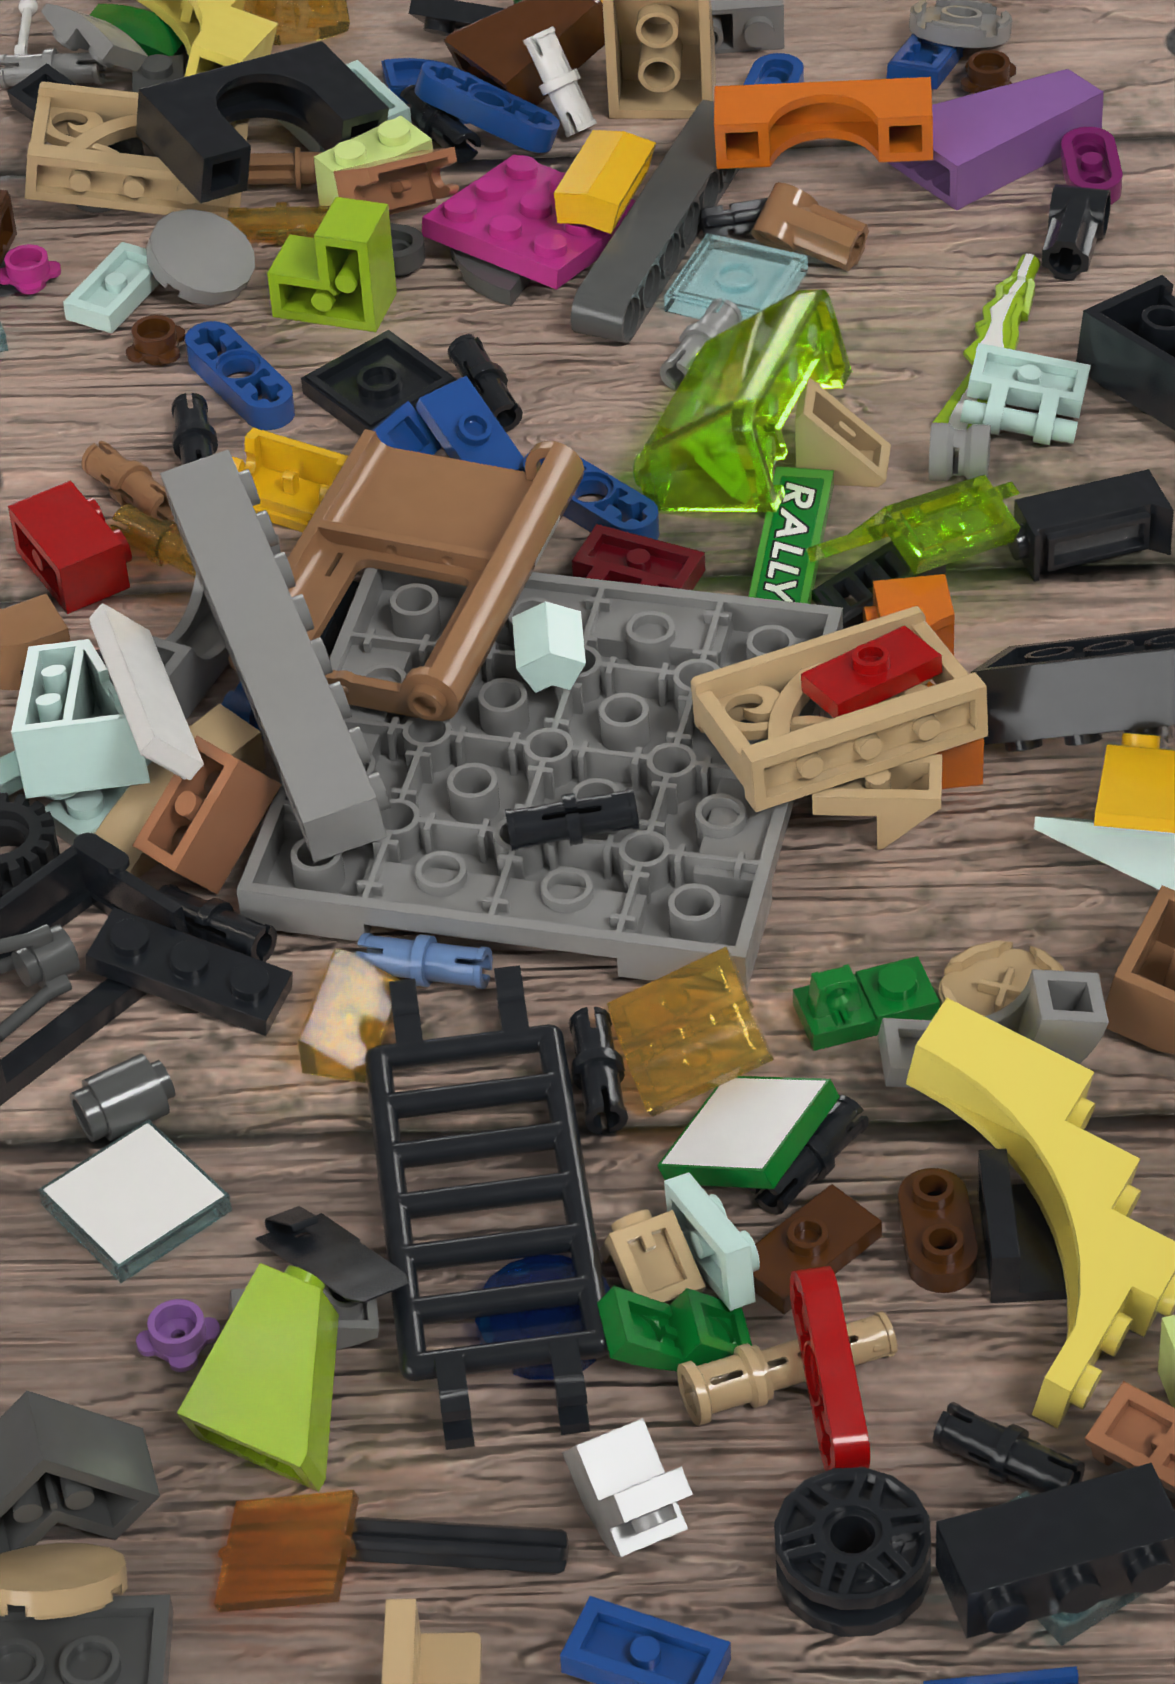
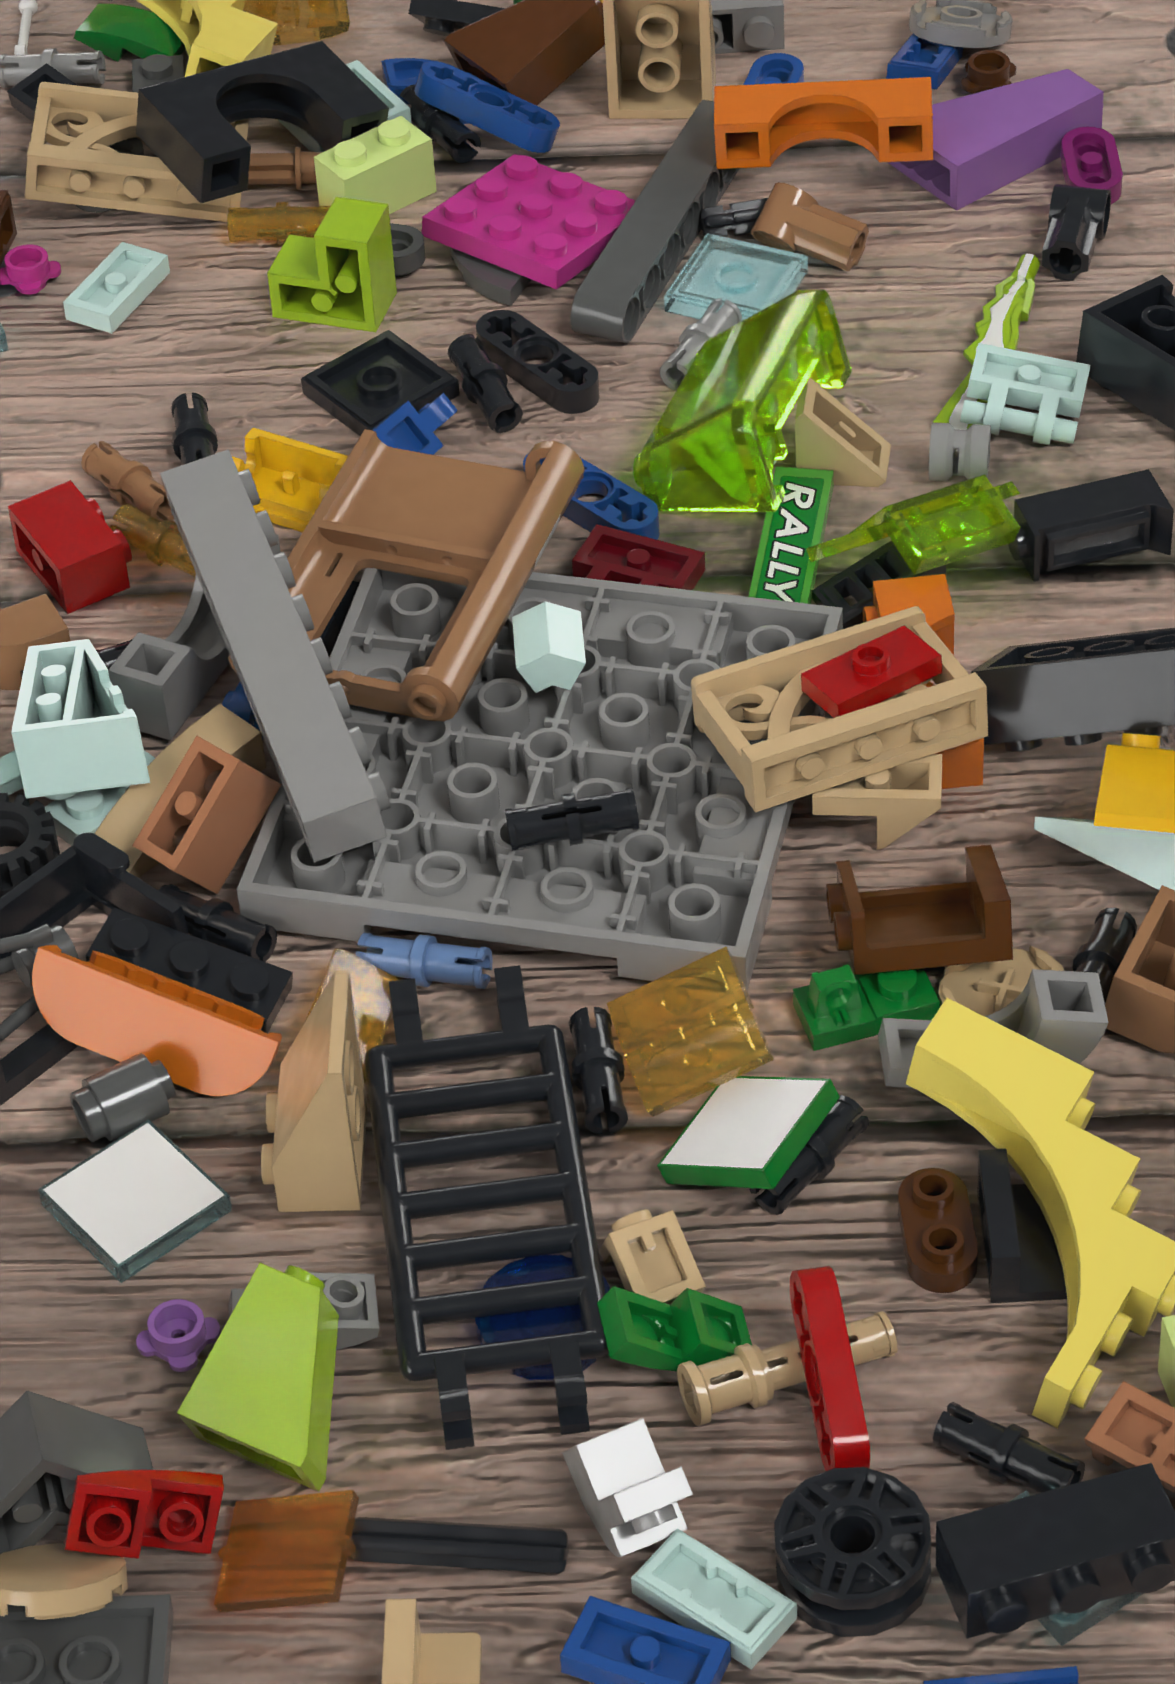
light grey slope [41,3,148,72] -> none
white tile [89,603,204,780] -> none
reddish brown plate [126,315,186,365] -> none
light grey tile [146,209,255,305] -> none
blue beam [185,321,295,430] -> none
black piece [256,1206,409,1303] -> none
nougat hinge [334,147,459,215] -> none
blue plate [416,376,524,471] -> none
white pin [523,26,597,138] -> none
yellow piece [554,130,656,234] -> none
light aqua plate [664,1172,760,1311] -> none
reddish brown plate [753,1184,882,1315] -> none
none -> orange brick [32,945,282,1096]
none -> red slope [64,1470,224,1559]
none -> tan slope [261,970,367,1212]
none -> black beam [476,310,600,414]
none -> light aqua plate [631,1528,797,1670]
none -> reddish brown panel [826,845,1013,975]
none -> black pin [1072,908,1137,1003]

